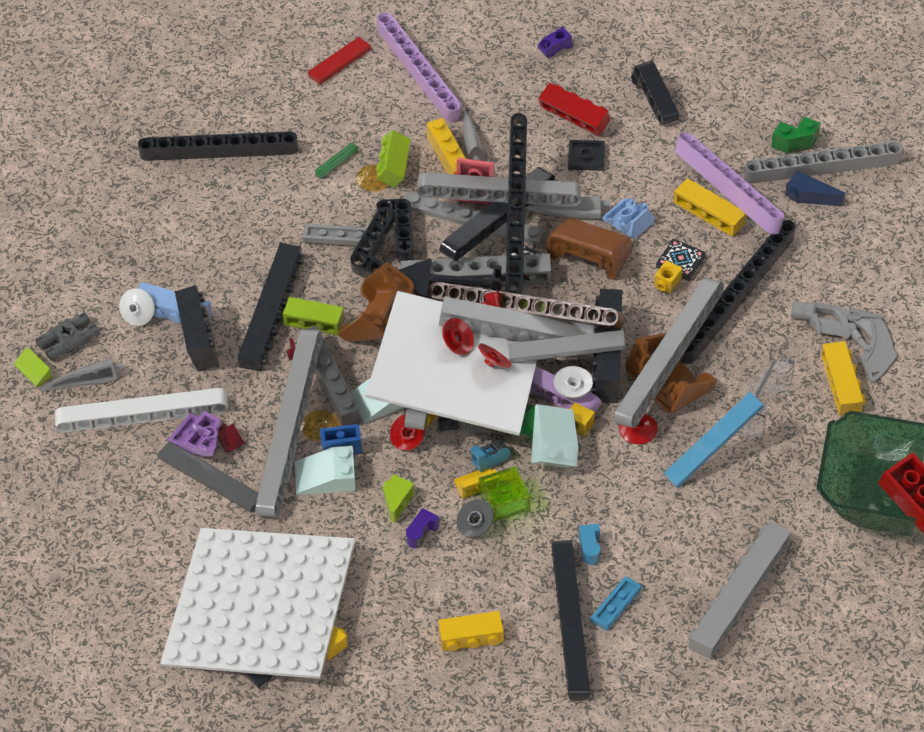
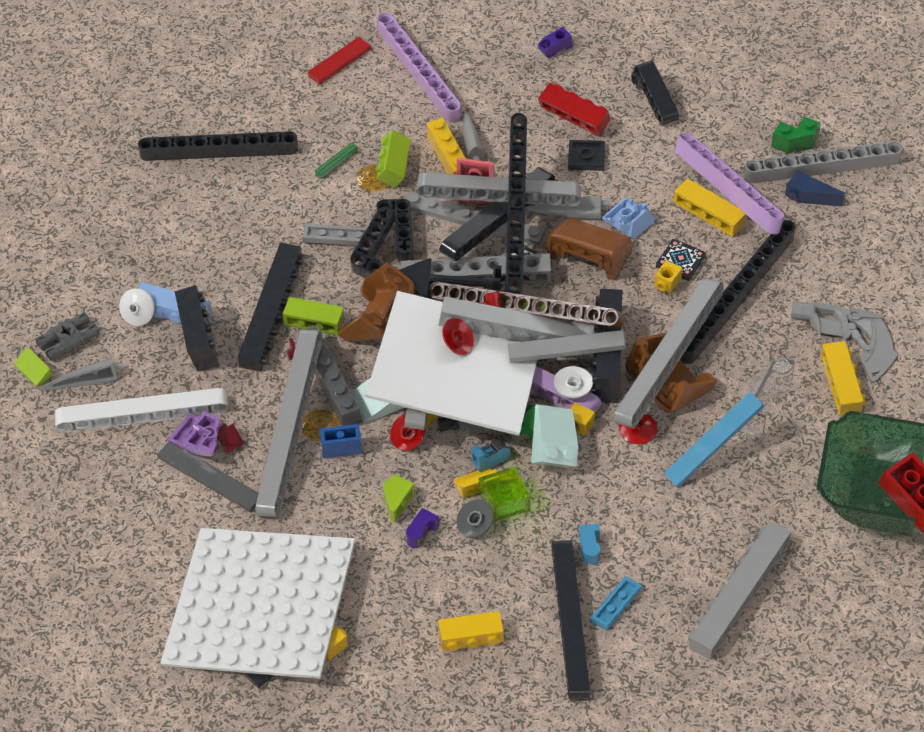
light aqua slope [295,446,356,495] -> none
red dish [478,343,512,368] -> none

